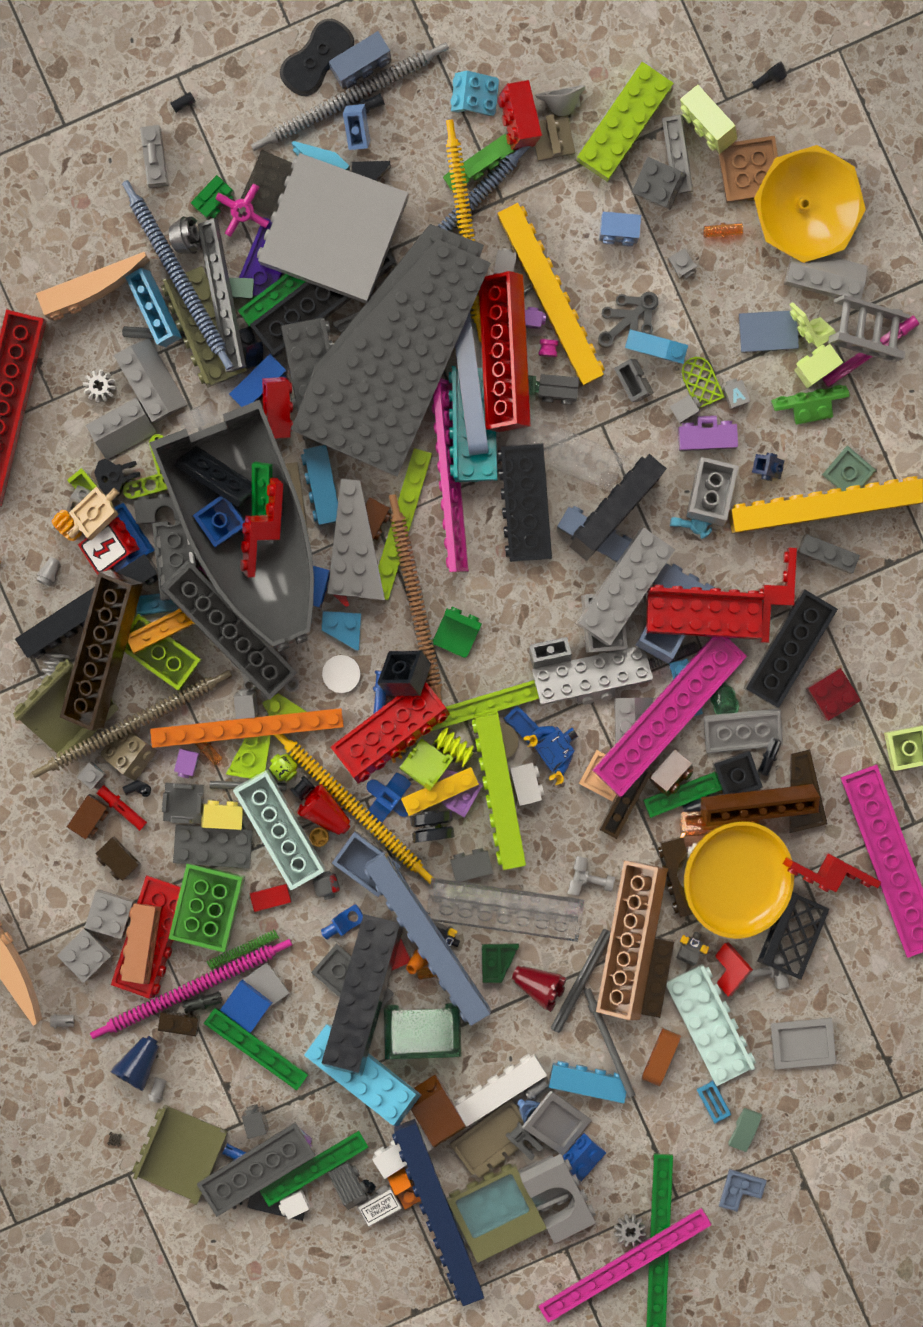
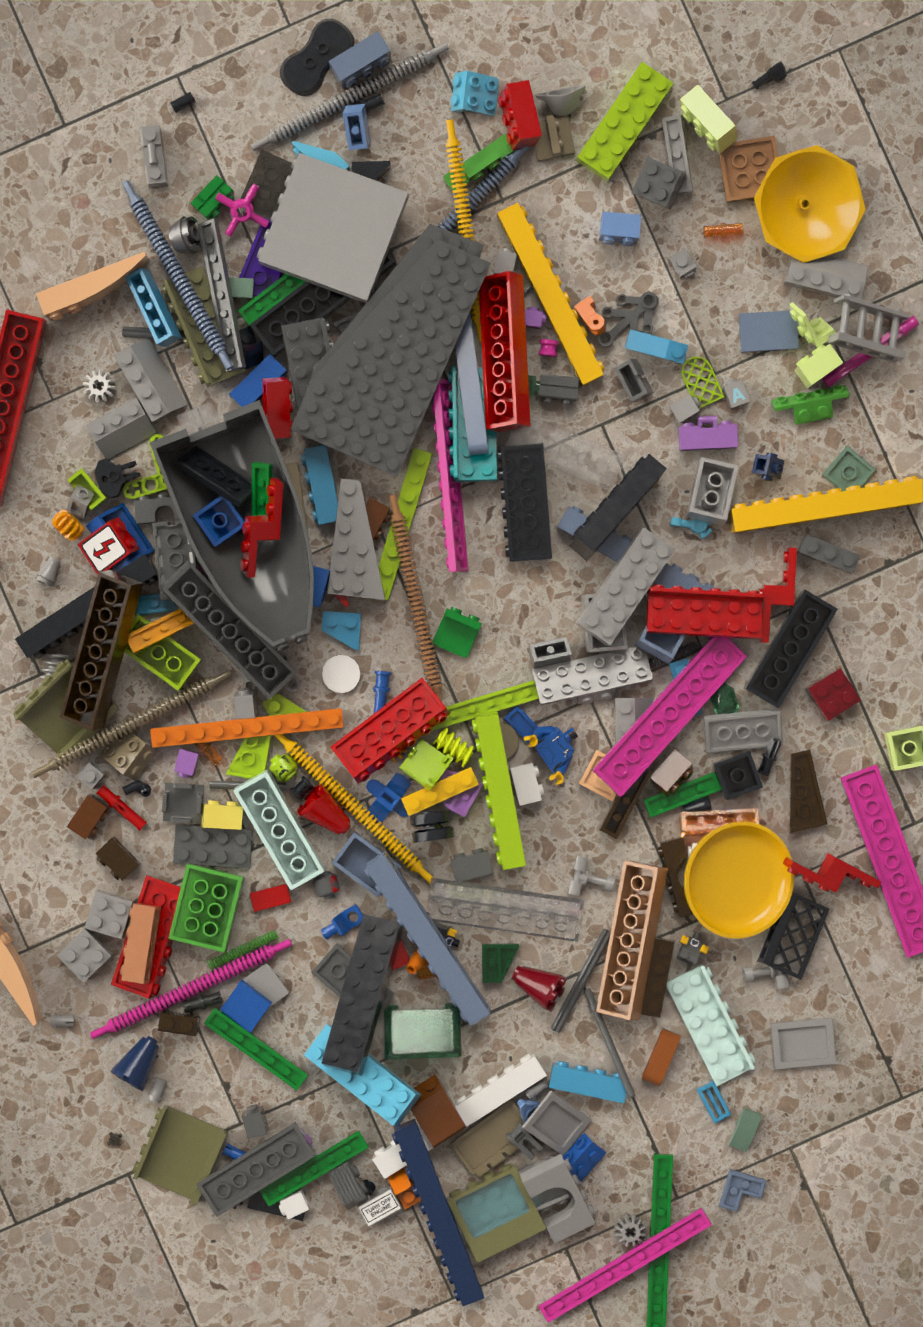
tan plate [67,487,120,540] -> none
pearl gold wheel [309,827,329,847] -> none
black brick [377,651,431,696] -> none
reddish brown brick [700,784,820,826] -> none
red tile [715,942,753,997] -> none
none -> orange leg [574,296,606,336]

